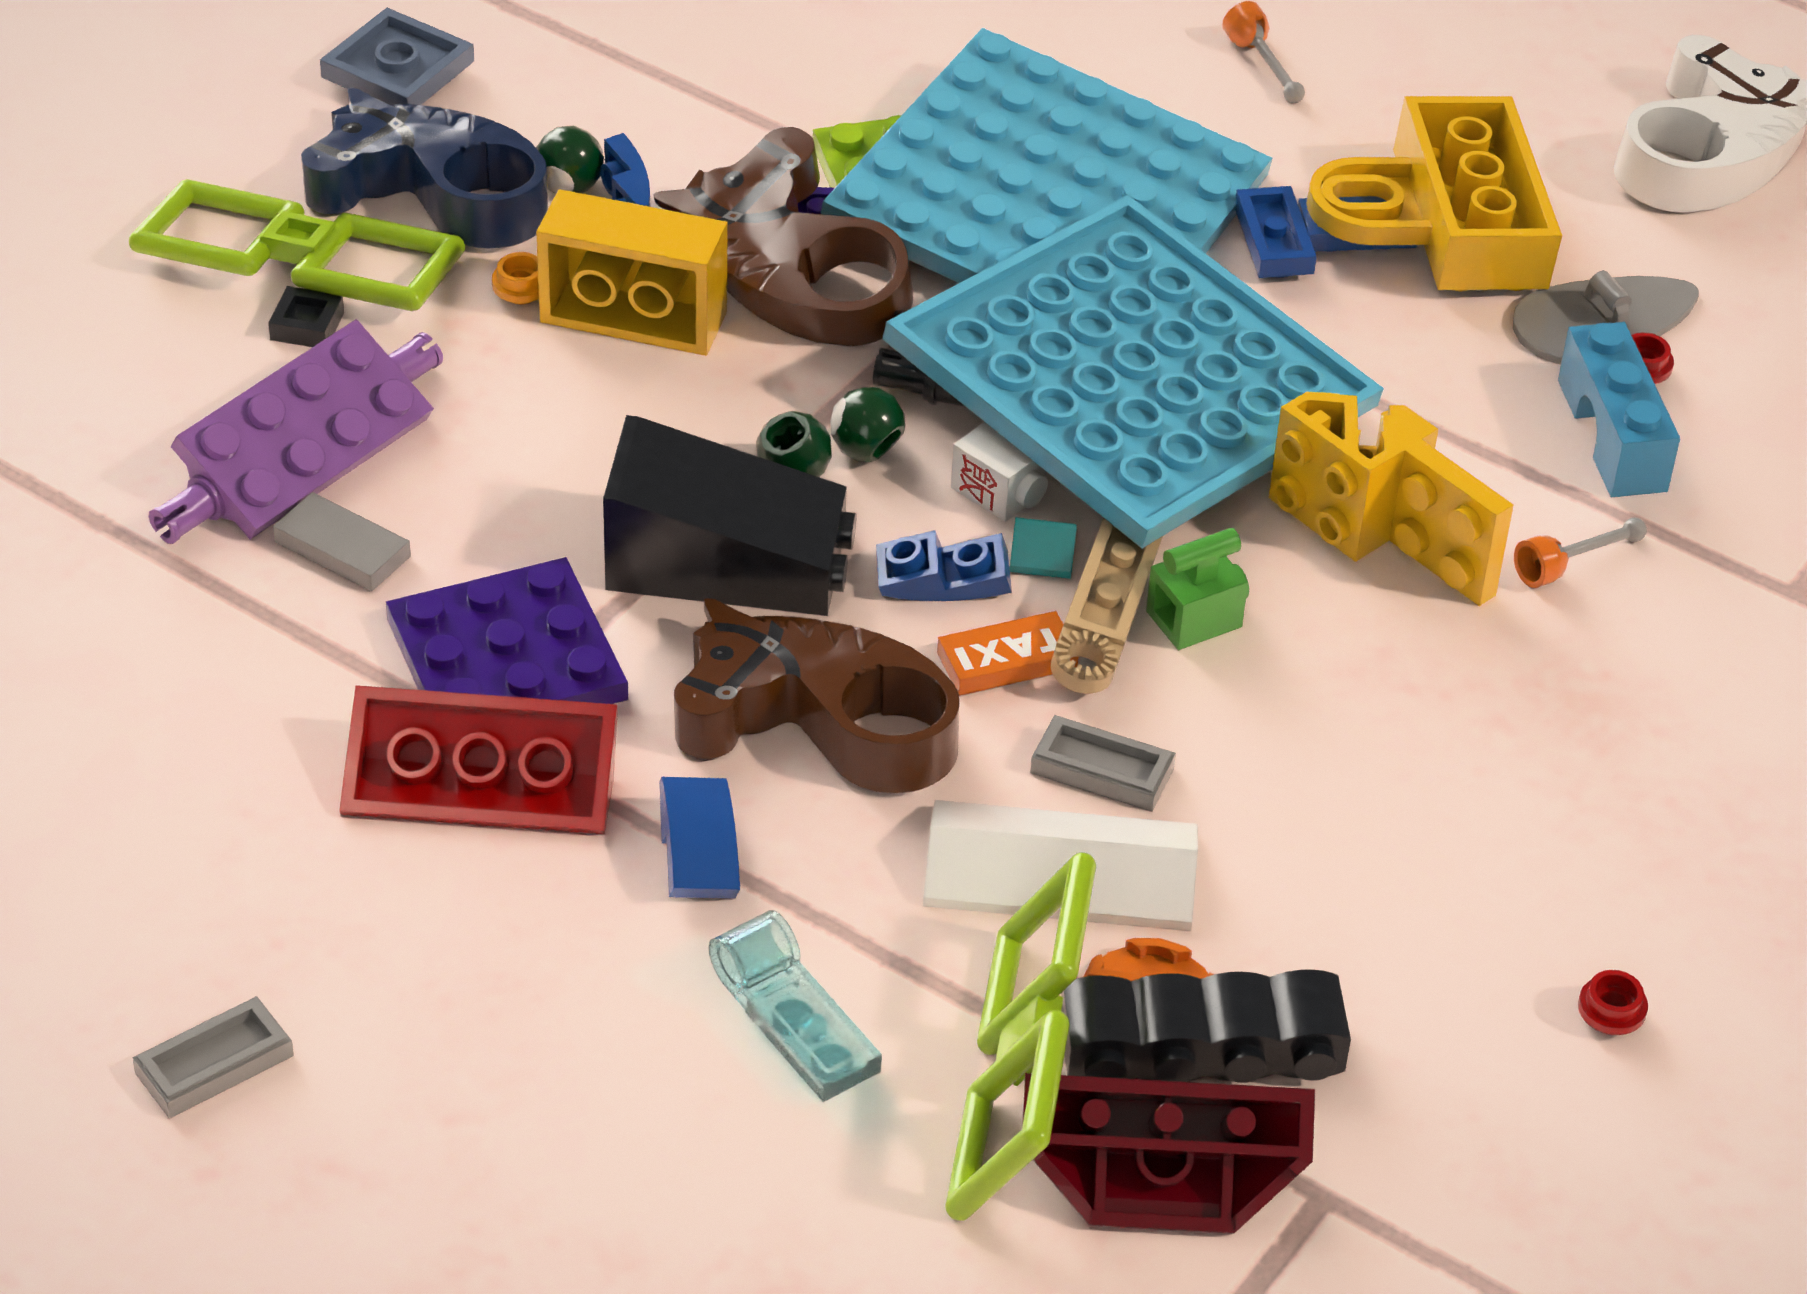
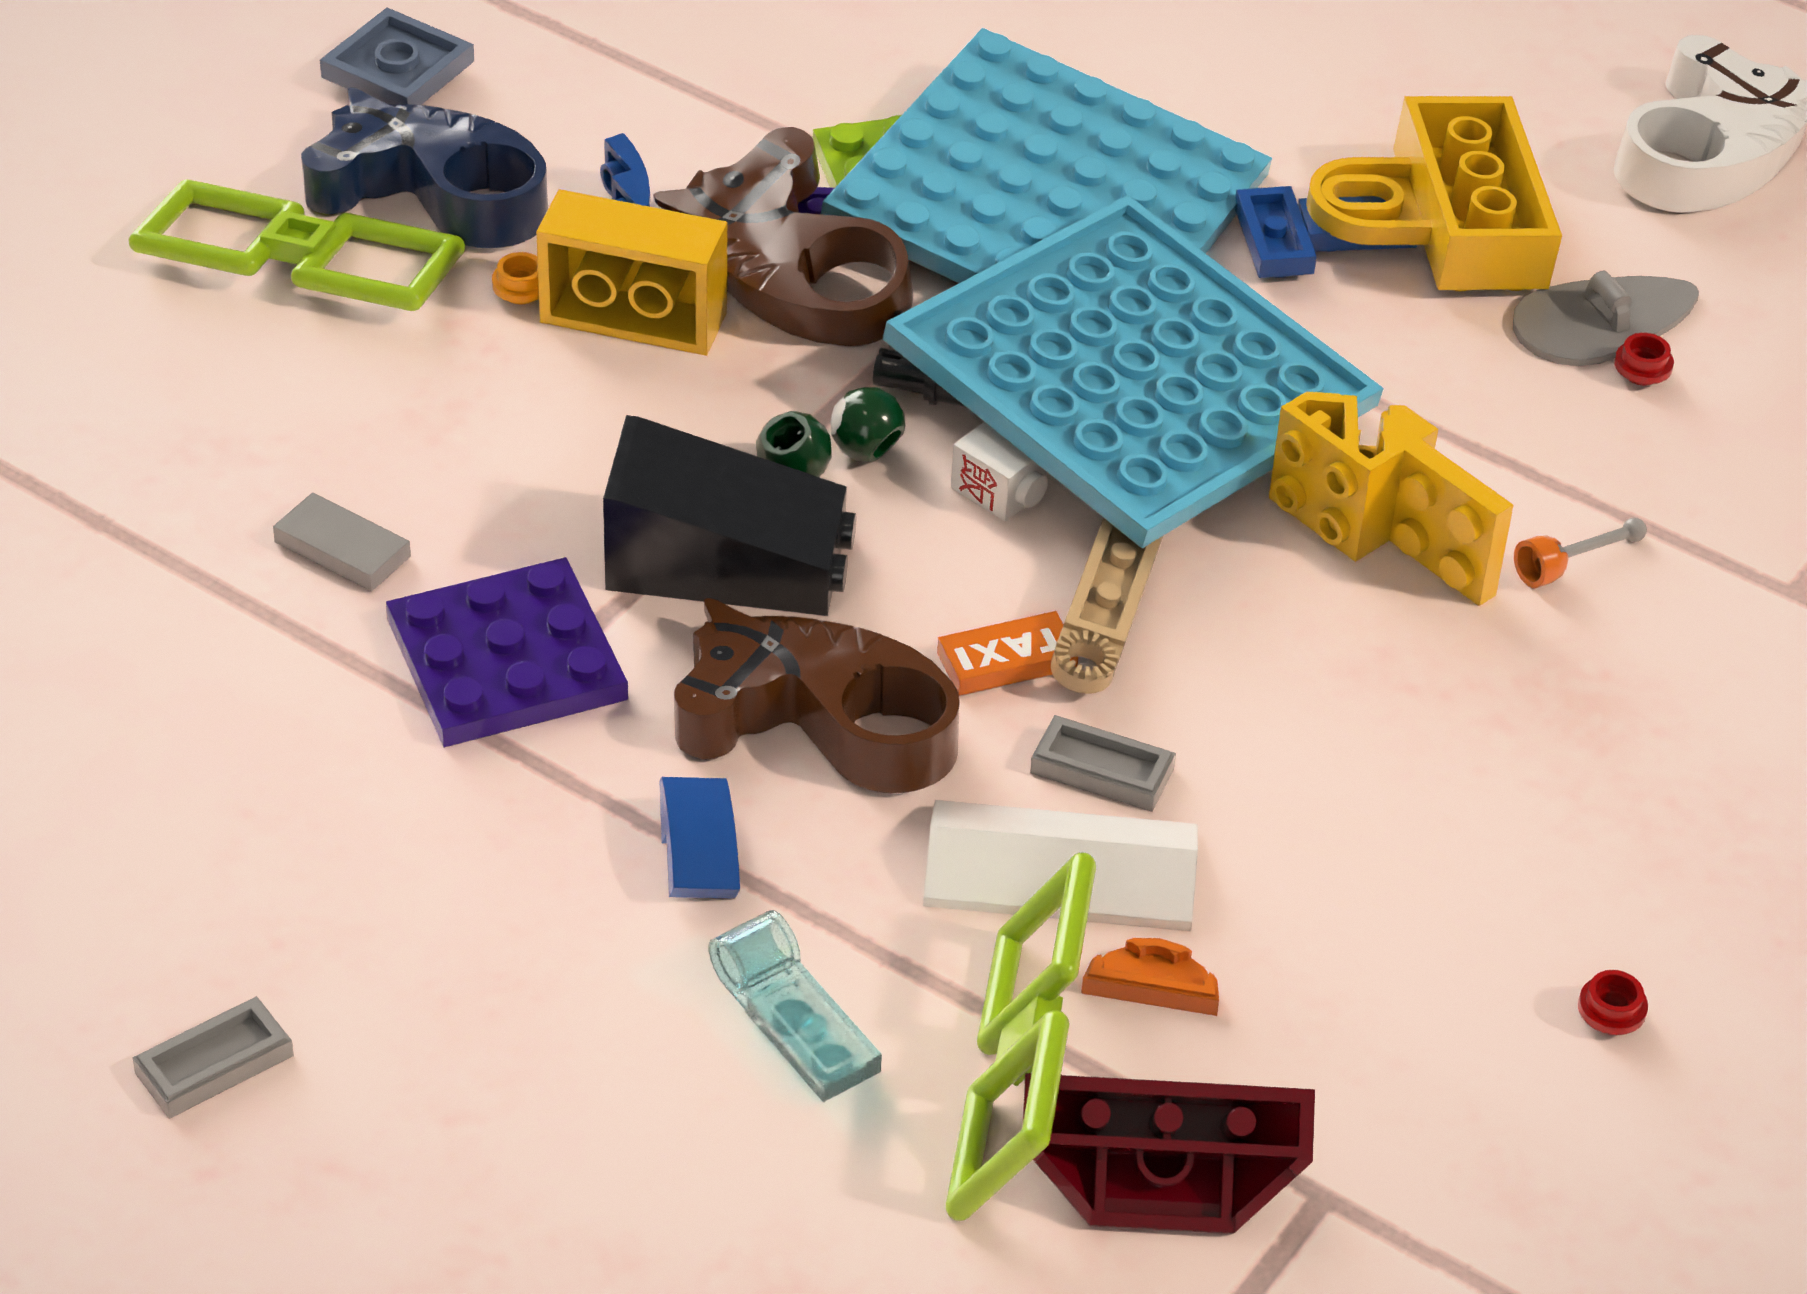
medium lavender plate [148,319,443,544] -> none
black tile [268,286,344,347] -> none
red slope [339,685,618,834] -> none
dark green piece [536,125,604,194] -> none
blue slope [876,530,1012,601] -> none
teal slope [1010,517,1077,579] -> none
black brick [1061,969,1351,1083] -> none
bright green brick [1146,528,1249,651] -> none
hinge [1222,1,1305,103] -> none
dark azure arch [1558,322,1680,498] -> none

